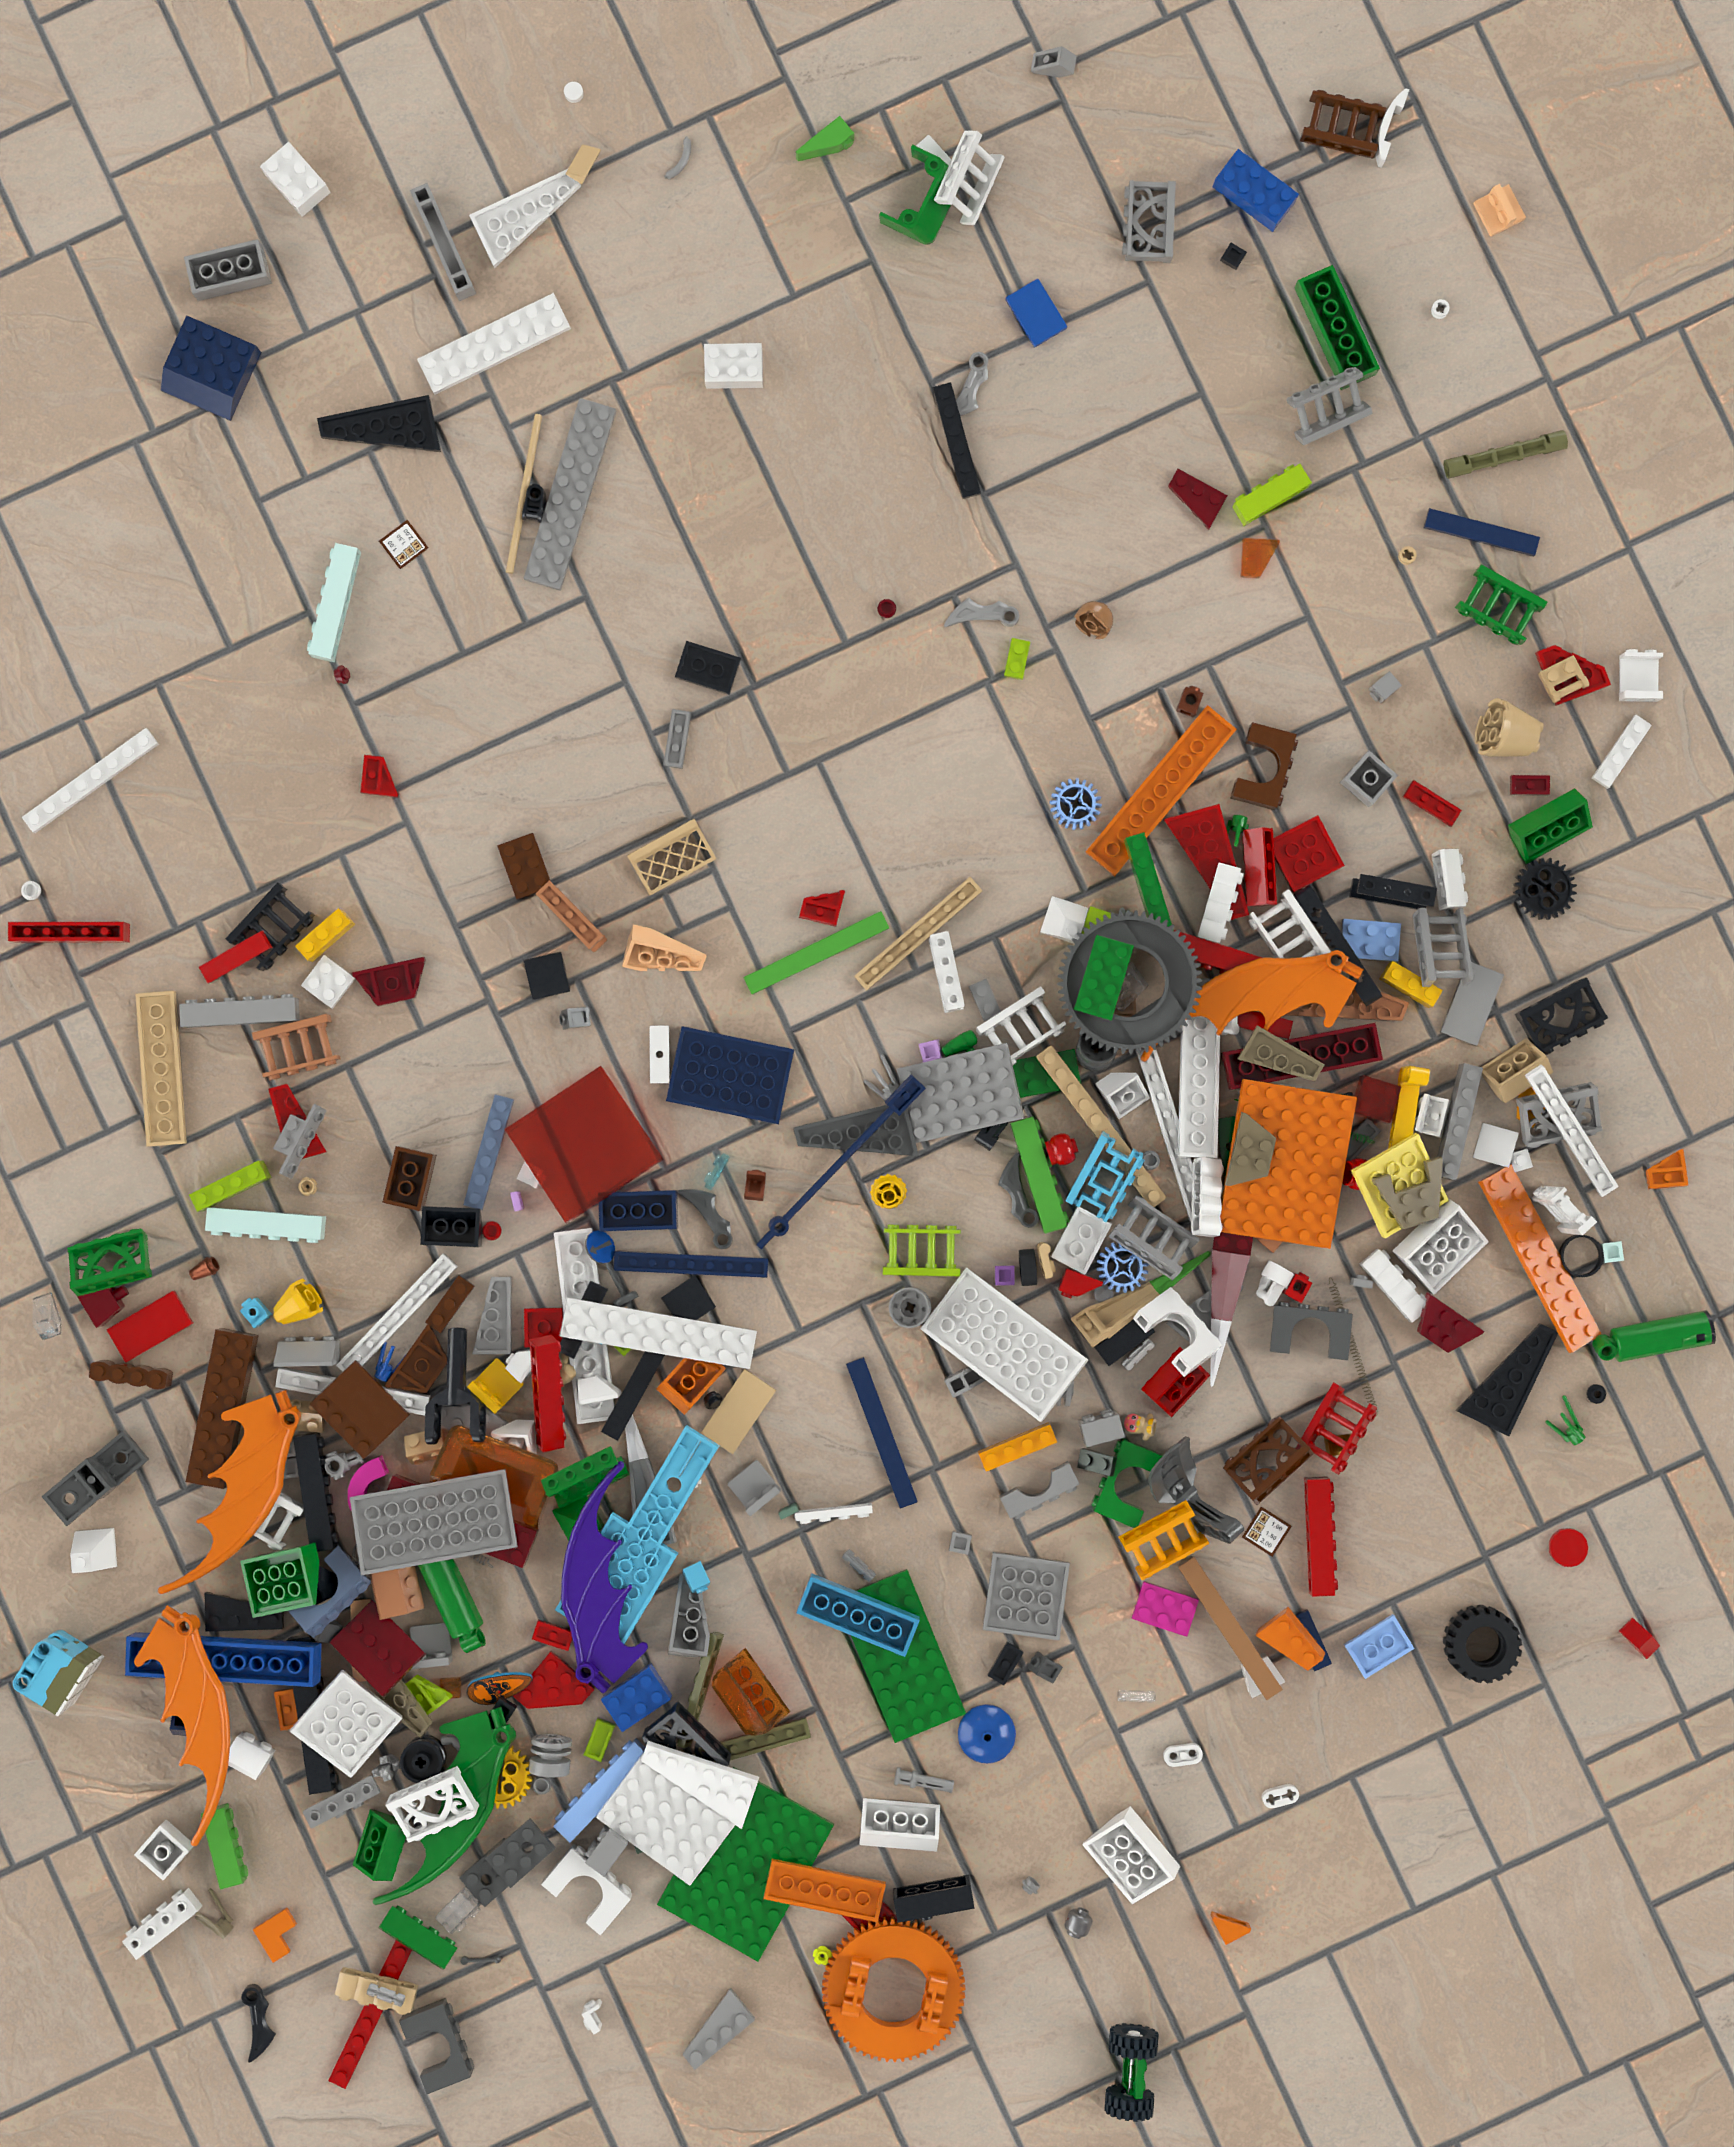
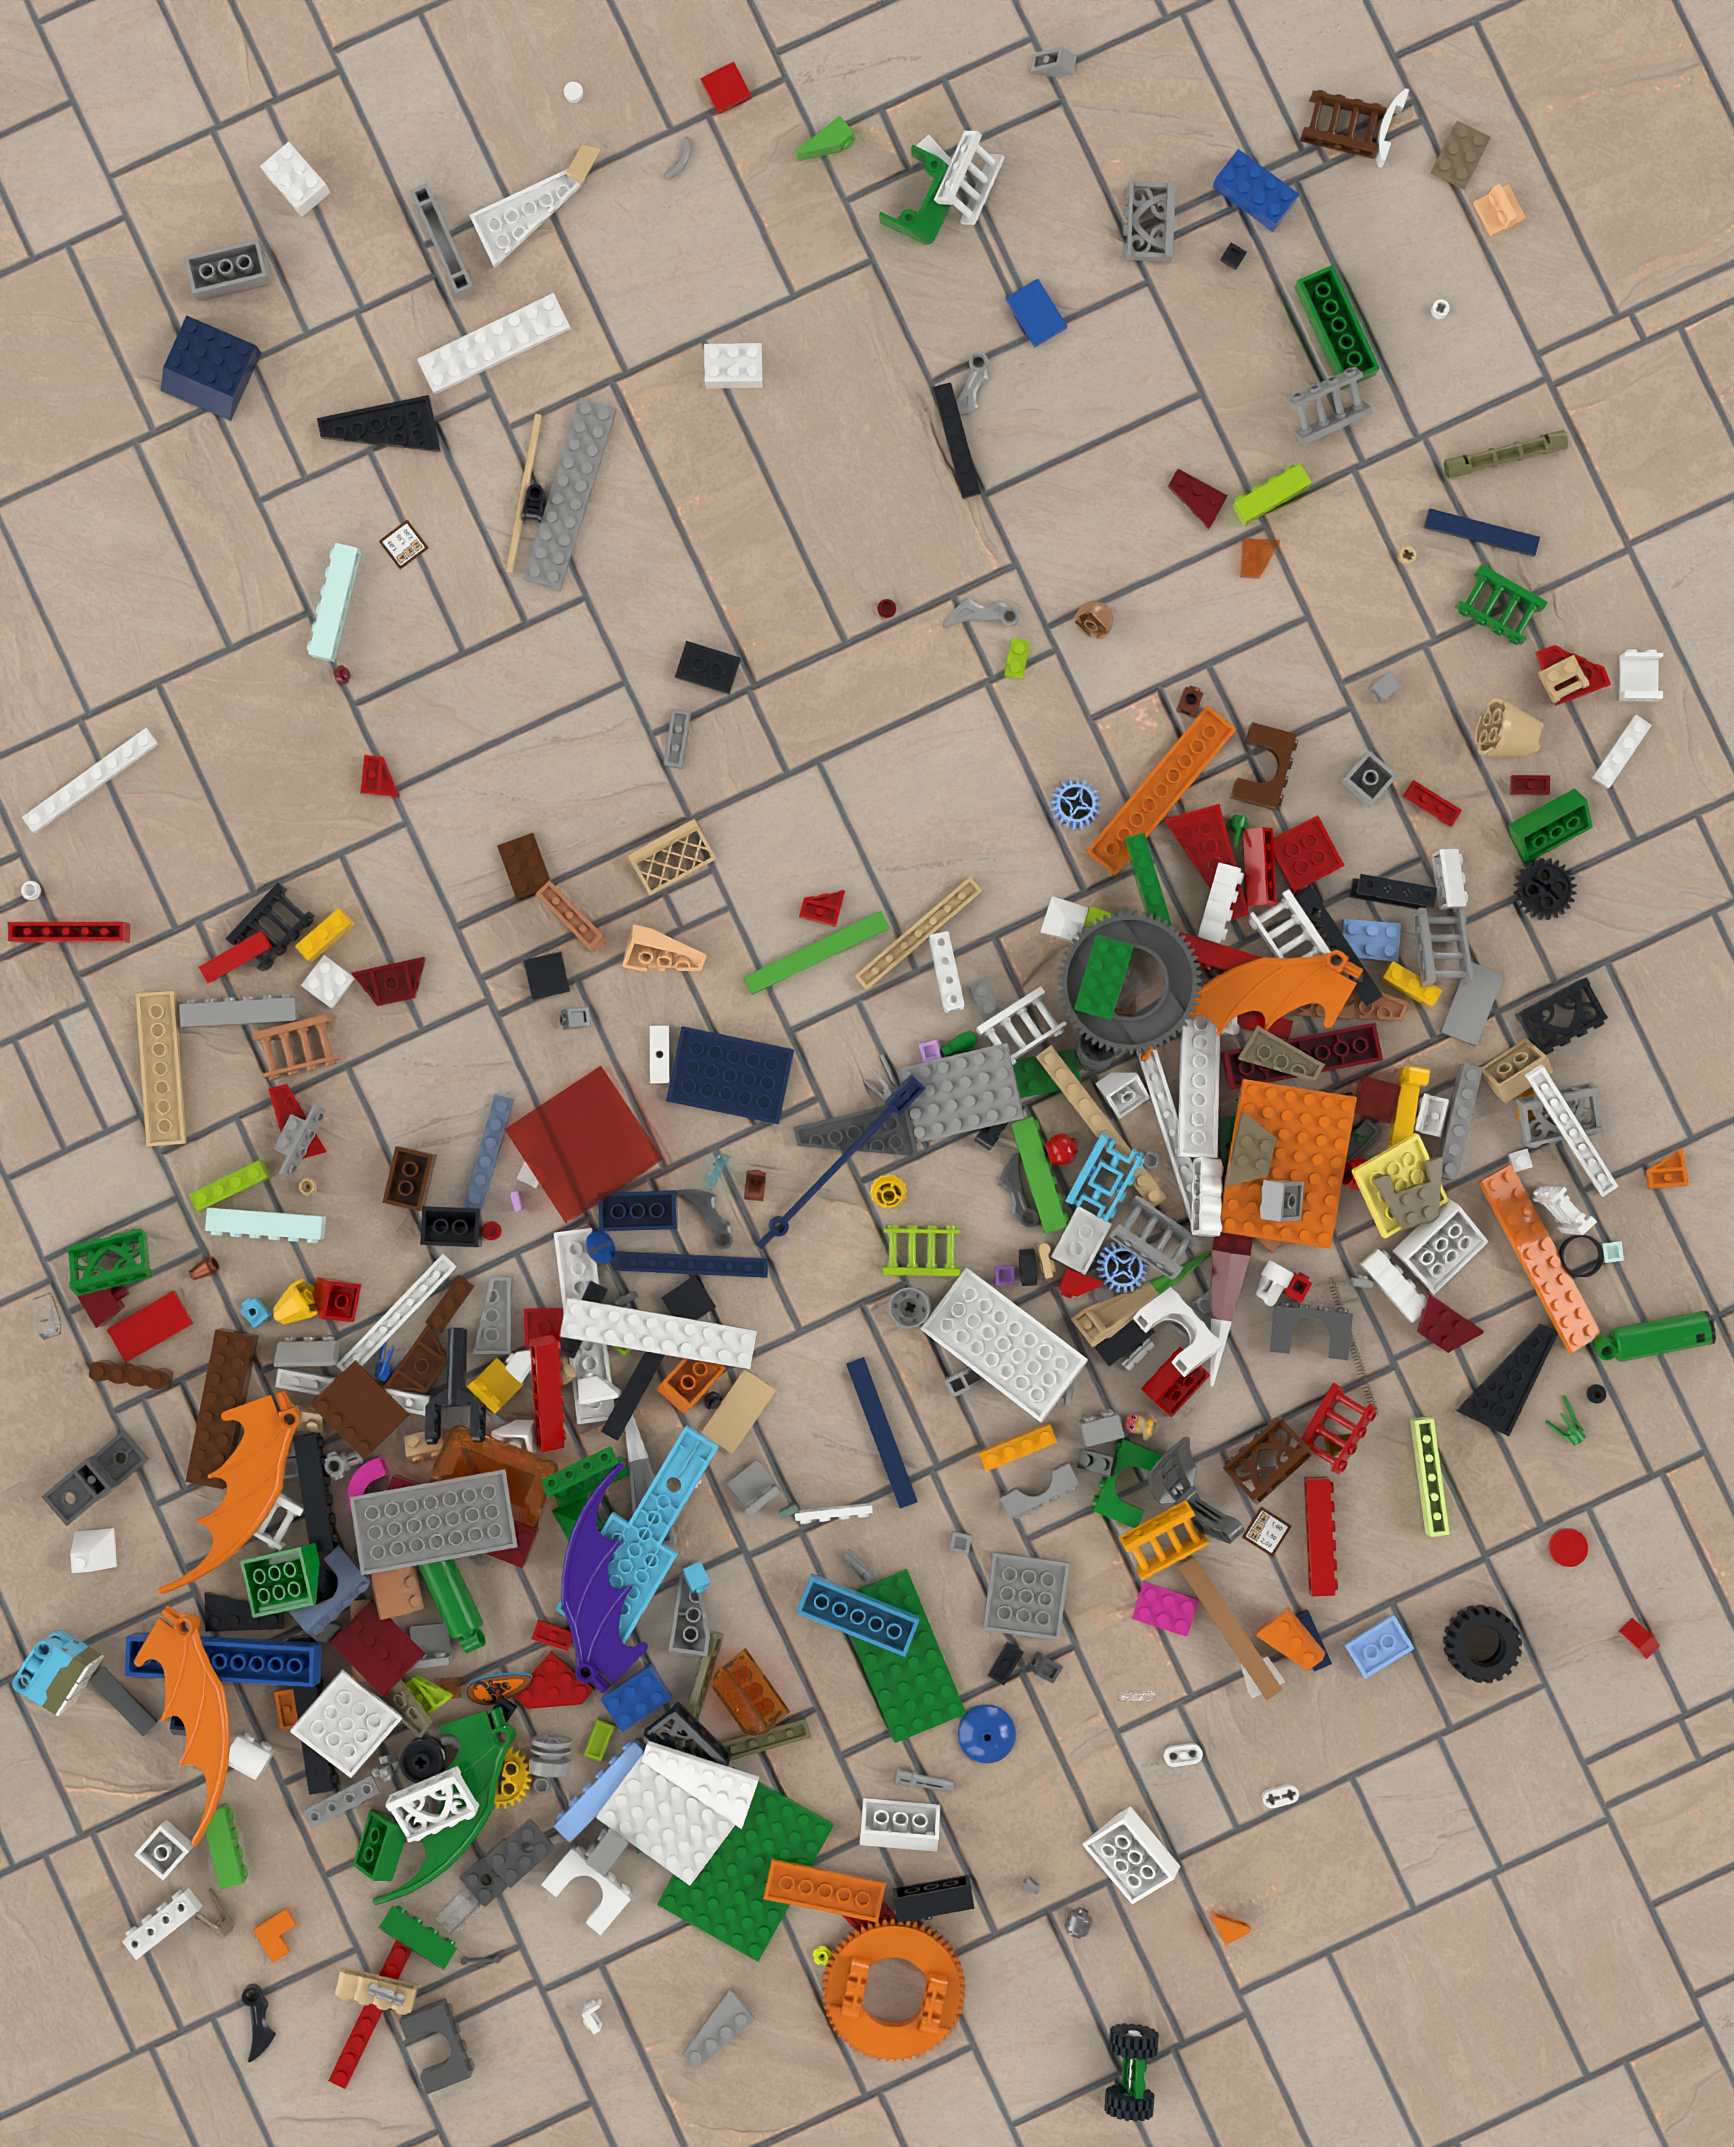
white sticker [1473,1123,1519,1168] -> none
none -> dark grey tile [89,1666,158,1736]
none -> red slope [313,1277,361,1322]
none -> red tile [700,61,751,114]
none -> light grey slope [1260,1179,1304,1222]
none -> yellowish green brick [1410,1416,1450,1537]
none -> dark tan plate [1431,120,1491,190]

